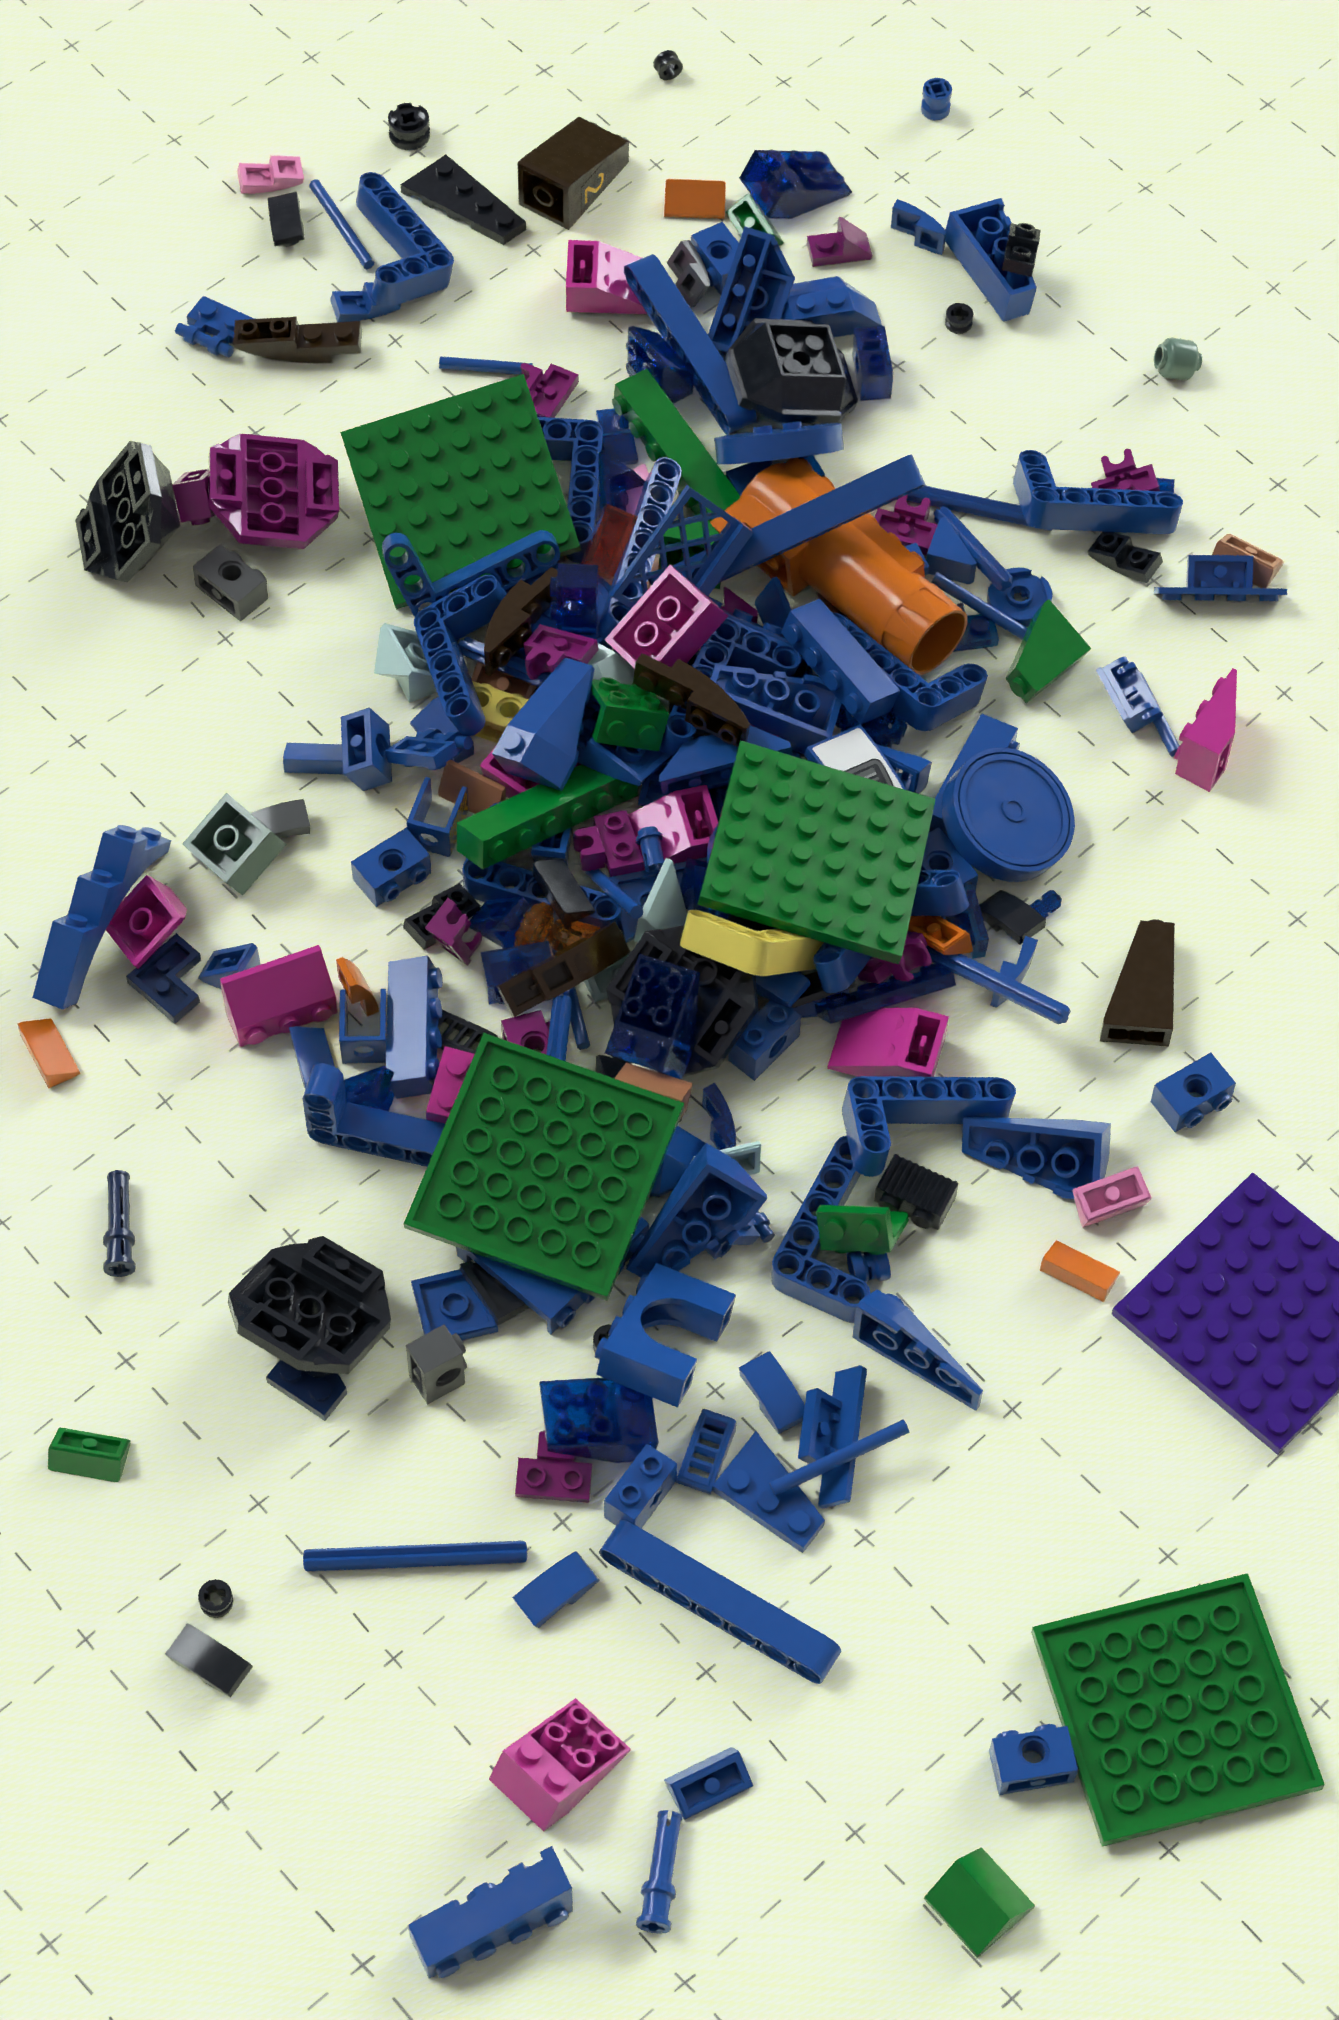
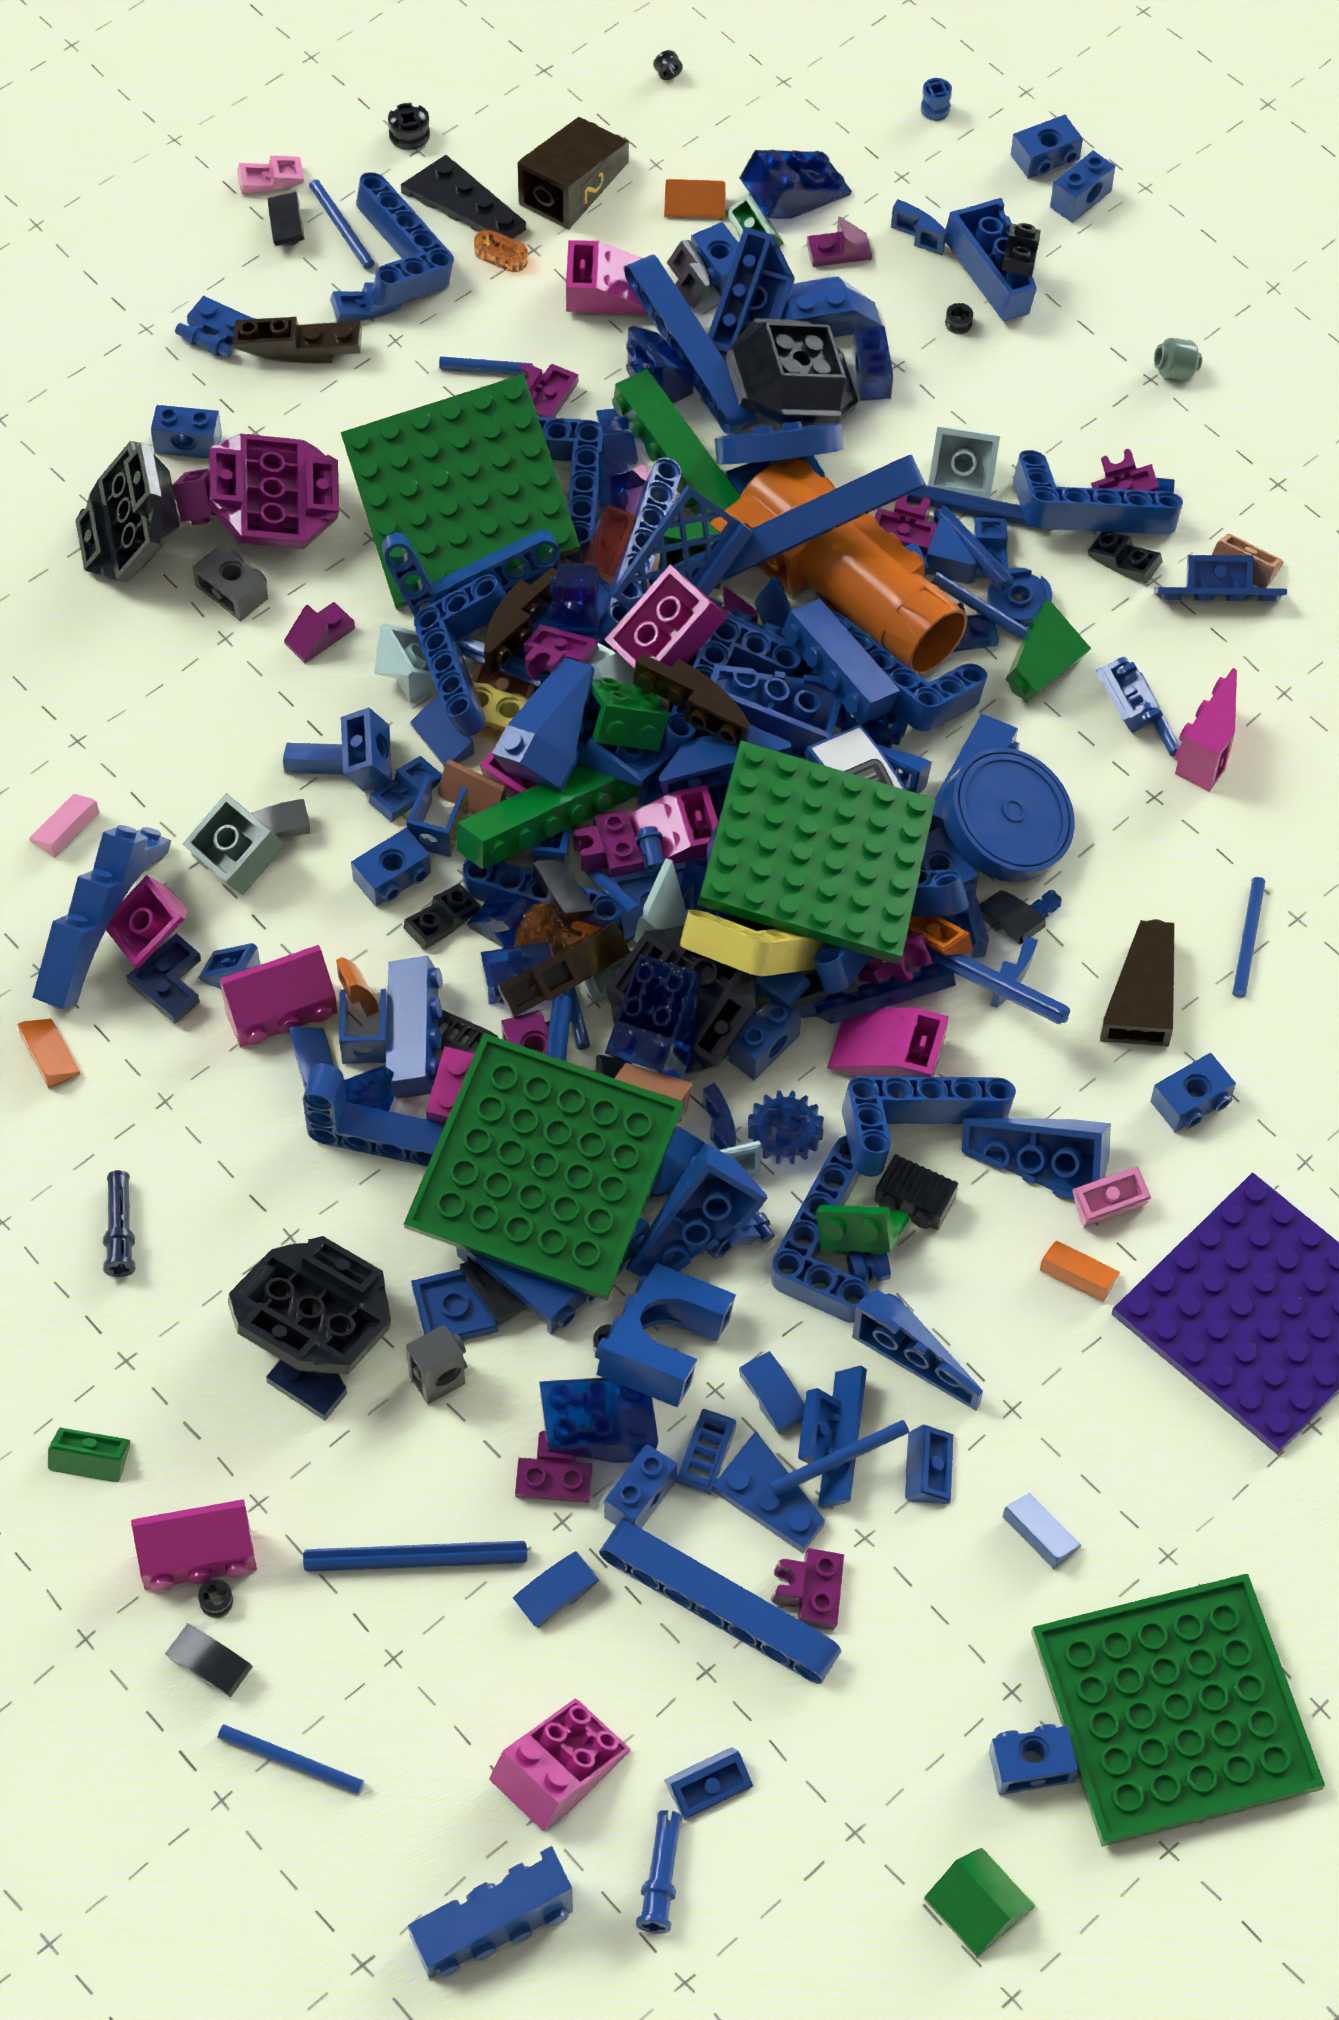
blue plate [385,728,473,770] -> none
magenta hinge [425,898,482,966] -> none
none -> bright pink slope [29,794,99,858]
none -> dark pink slope [131,1499,257,1591]
none -> blue brick [150,405,222,459]
none -> blue bar [217,1724,365,1795]
none -> magenta slope [284,602,355,663]
none -> blue slope [369,755,442,822]
none -> clear orange beam [474,230,528,272]
none -> clear blue gear [747,1090,824,1165]
none -> magenta plate [771,1548,845,1630]
none -> blue slope [905,1424,954,1504]
none -> light aqua slope [928,426,1000,499]
none -> blue slope [974,517,1009,578]
none -> slope [1002,1492,1081,1570]
none -> blue brick [1010,114,1083,179]
none -> blue brick [1050,150,1116,223]
none -> blue bar [1232,877,1266,998]

